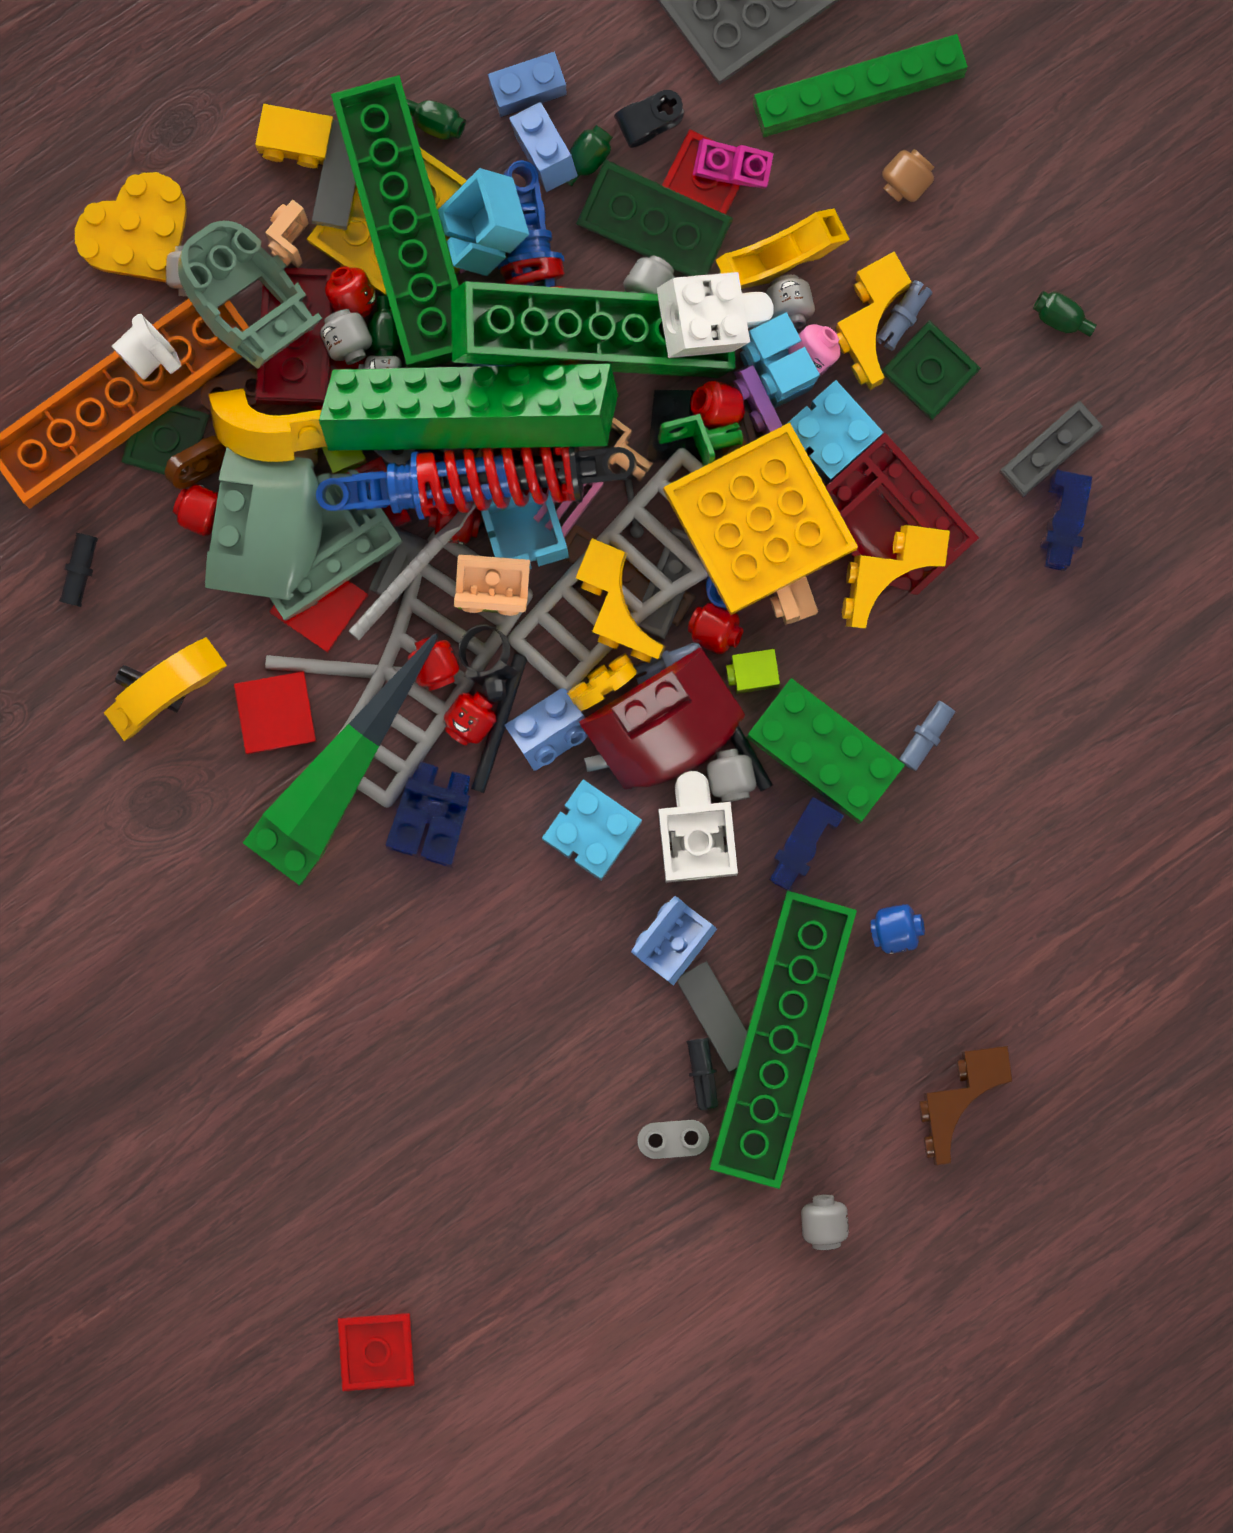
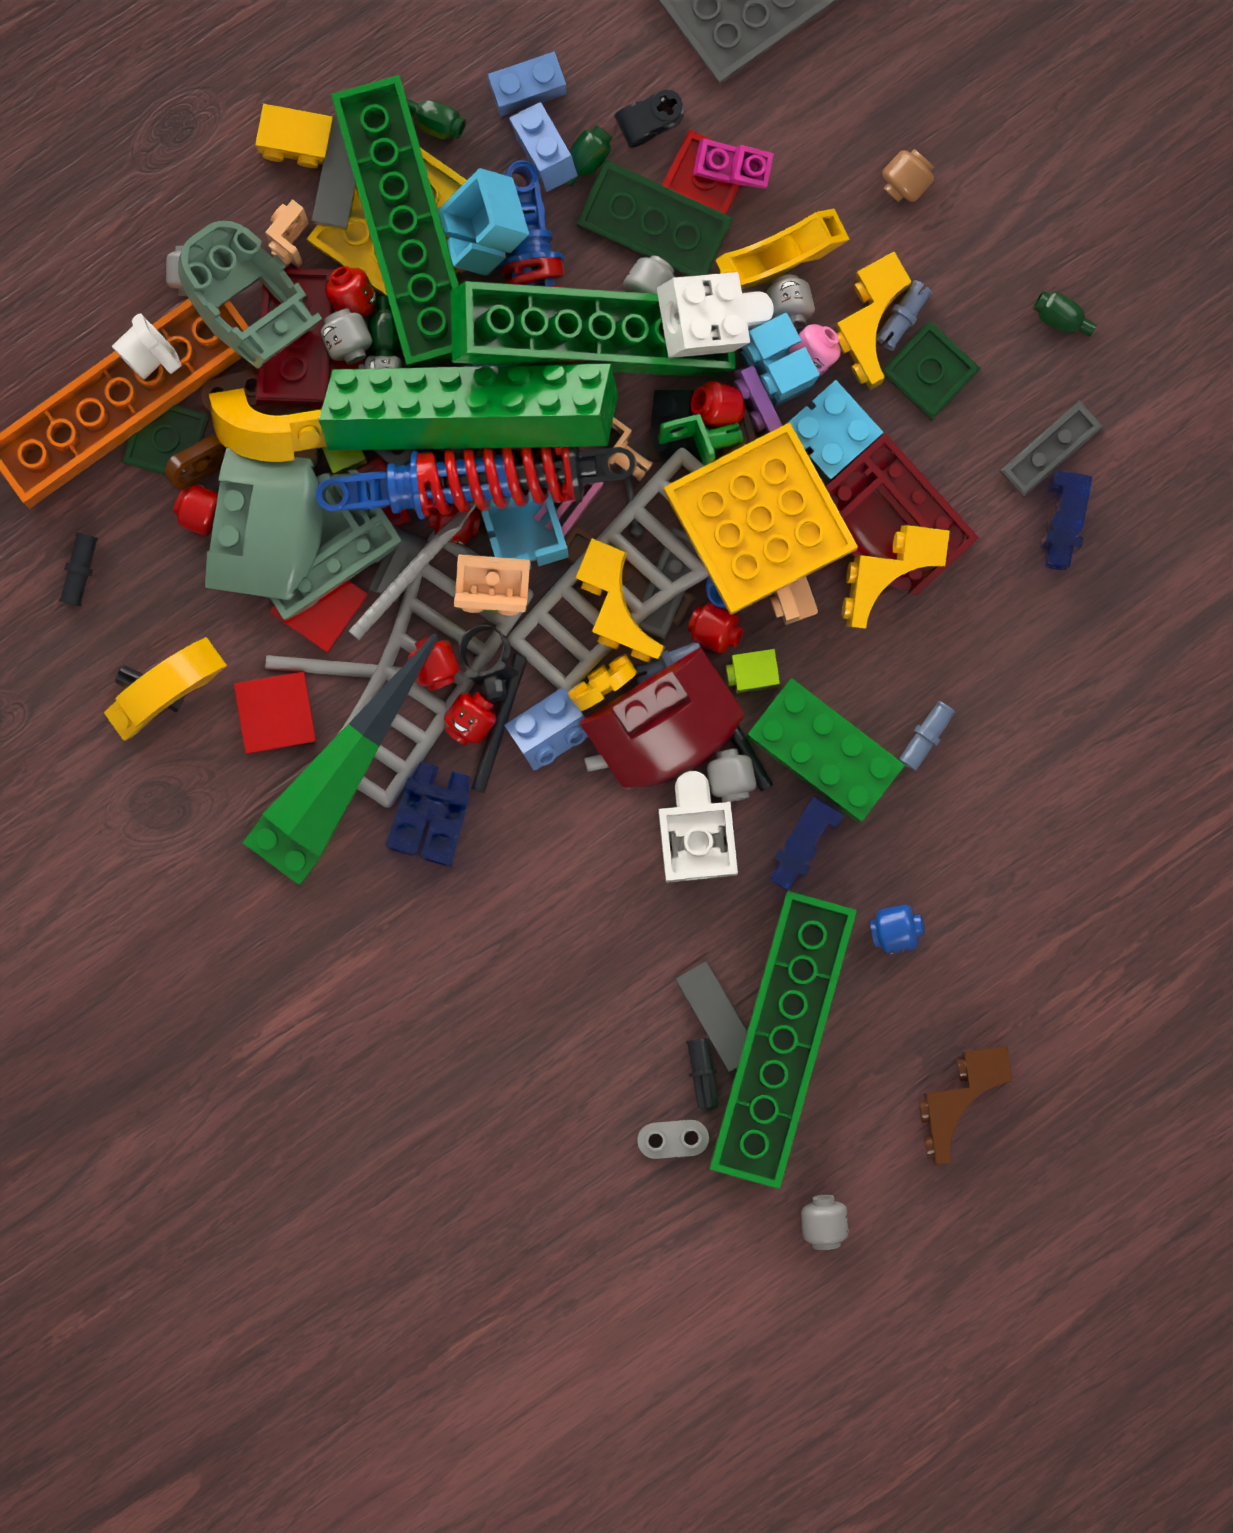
yellow plate [75,172,187,283] -> none
red tile [338,1313,415,1391] -> none
medium azure piece [542,779,642,881] -> none
medium blue bracket [631,896,717,985] -> none
green brick [753,34,968,138] -> none

